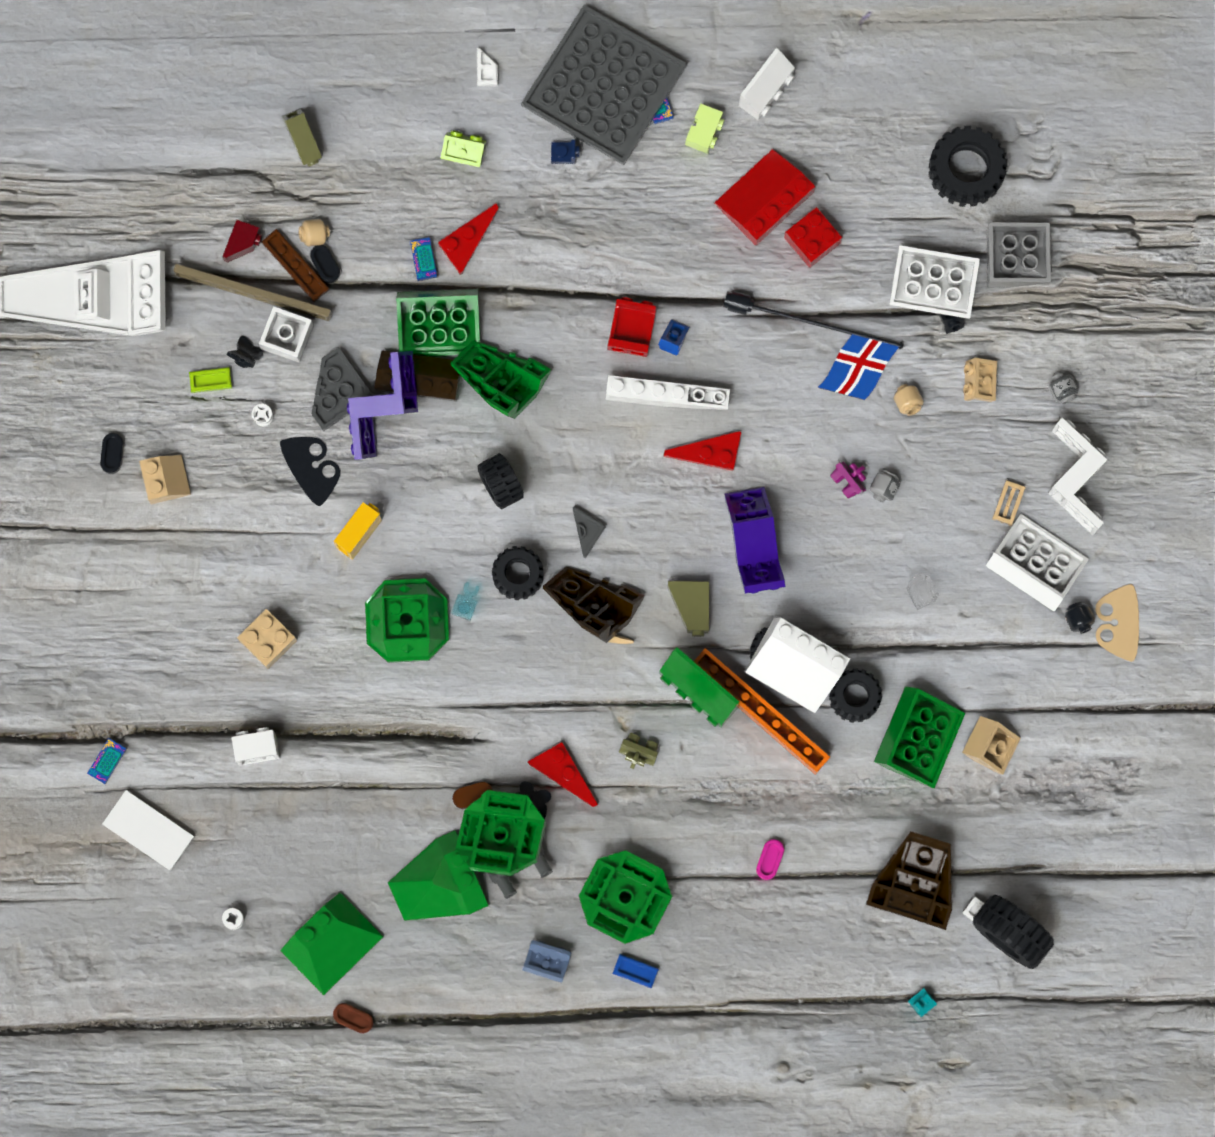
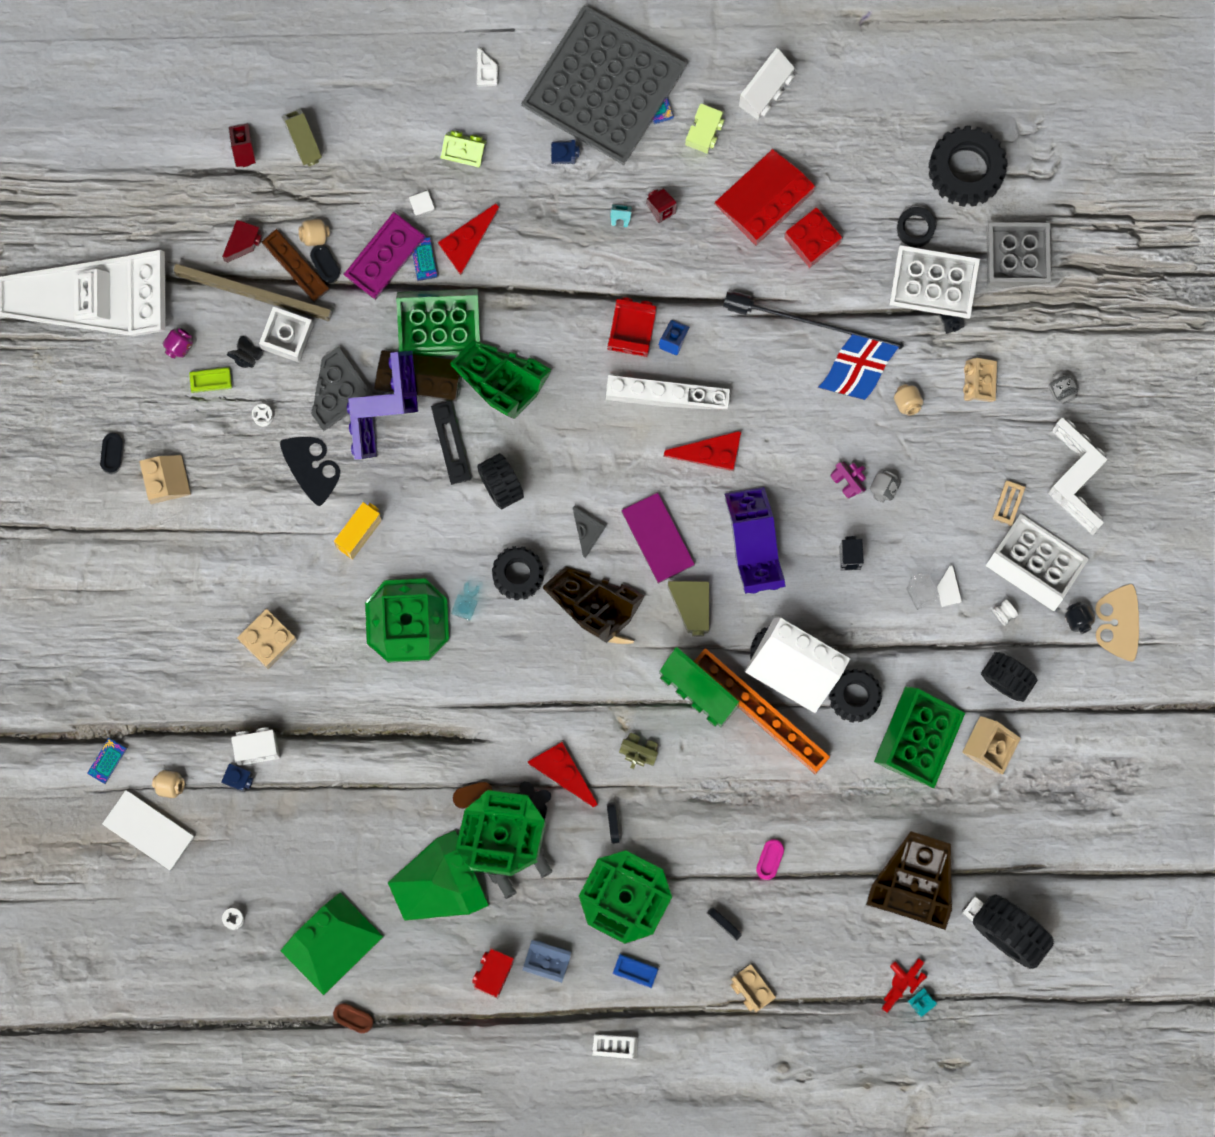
none -> tan head [152,770,185,798]
none -> magenta head [163,328,193,359]
none -> dark blue bracket [221,764,254,792]
none -> dark red slope [229,123,256,167]
none -> magenta tile [343,212,426,300]
none -> white tile [409,191,435,217]
none -> black container [431,401,471,485]
none -> red brick [472,949,514,999]
none -> white slope [593,1034,638,1058]
none -> black tile [607,802,620,844]
none -> tile [610,204,632,227]
none -> magenta tile [621,493,695,584]
none -> dark red slope [646,188,677,223]
none -> black tile [706,907,742,941]
none -> tan bracket [730,964,776,1013]
none -> black brick [839,536,864,571]
none -> red piece [881,958,927,1013]
none -> black tyre [897,207,936,248]
none -> white tile [936,566,962,608]
none -> black tyre [981,652,1038,702]
none -> white wheel [992,600,1018,626]

